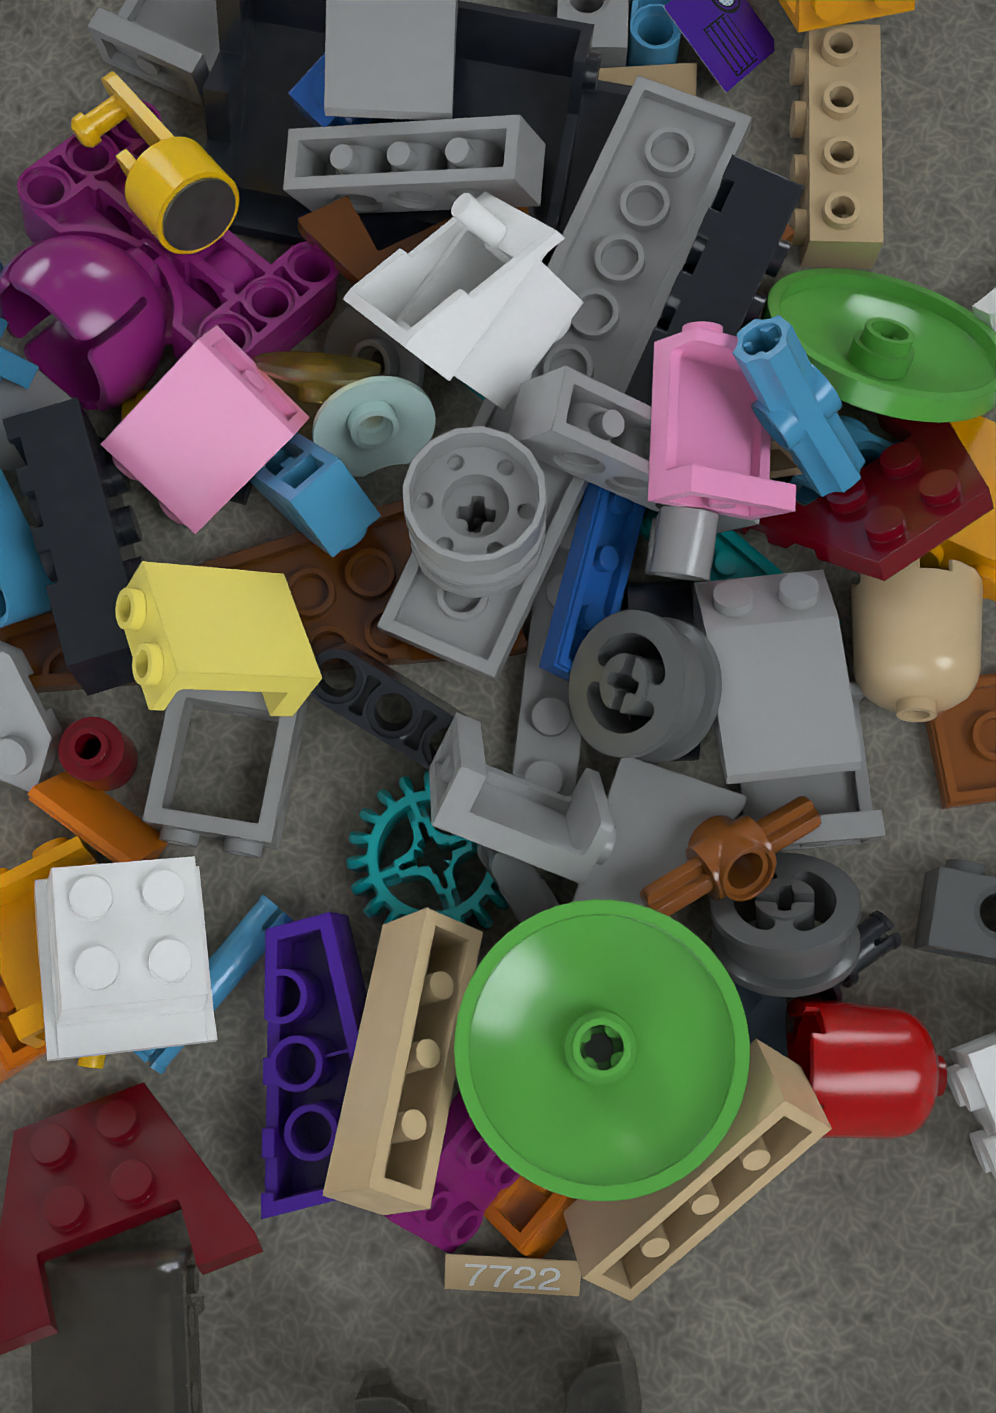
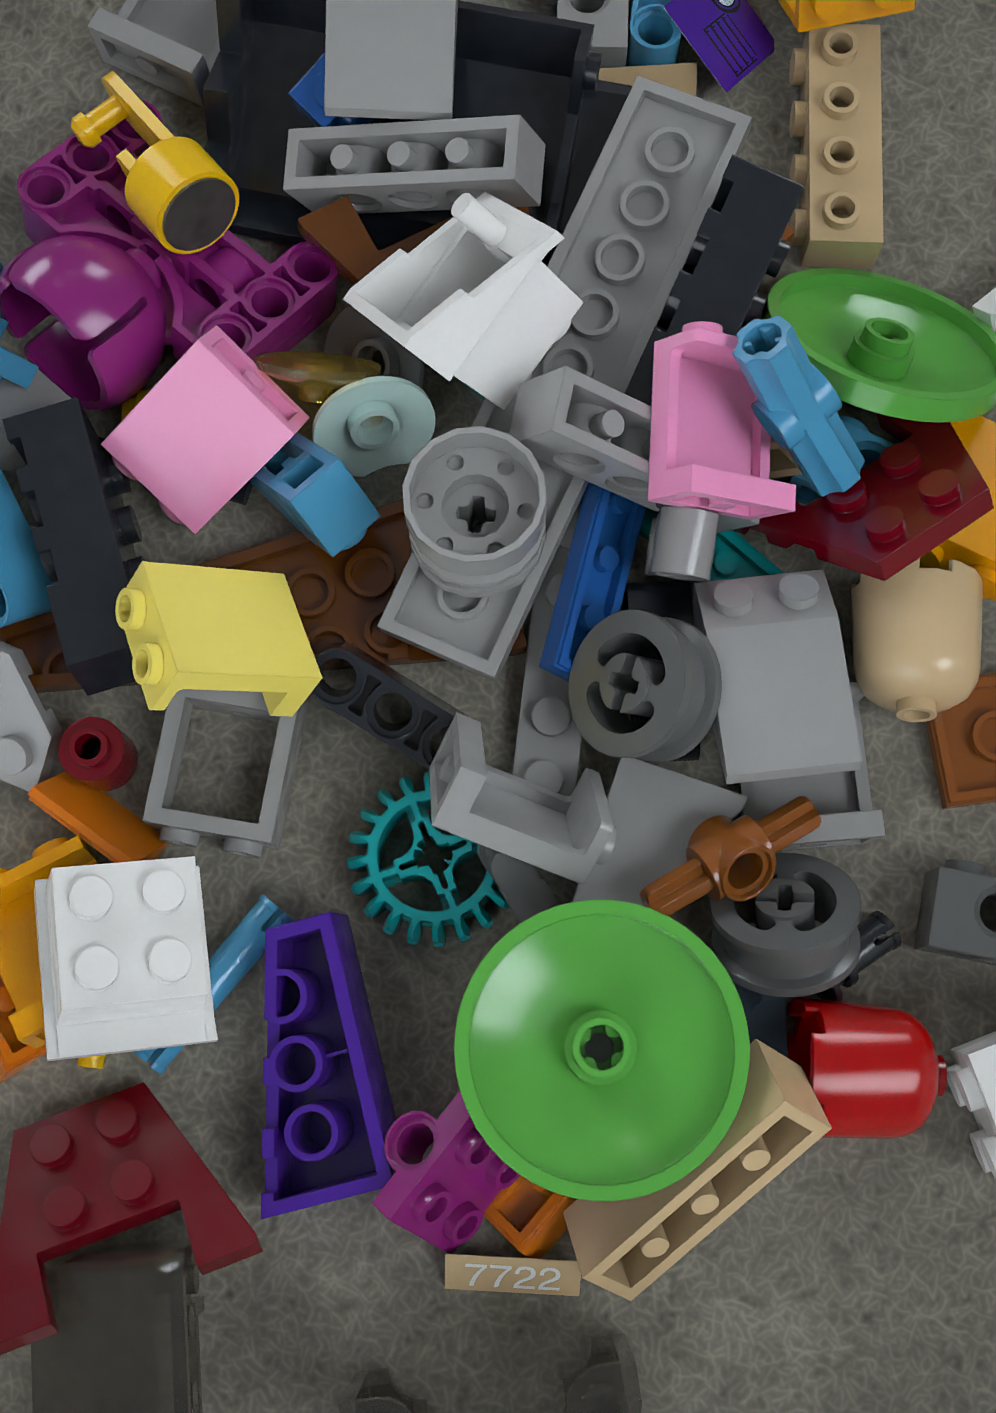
tan brick [322,908,483,1215] -> none

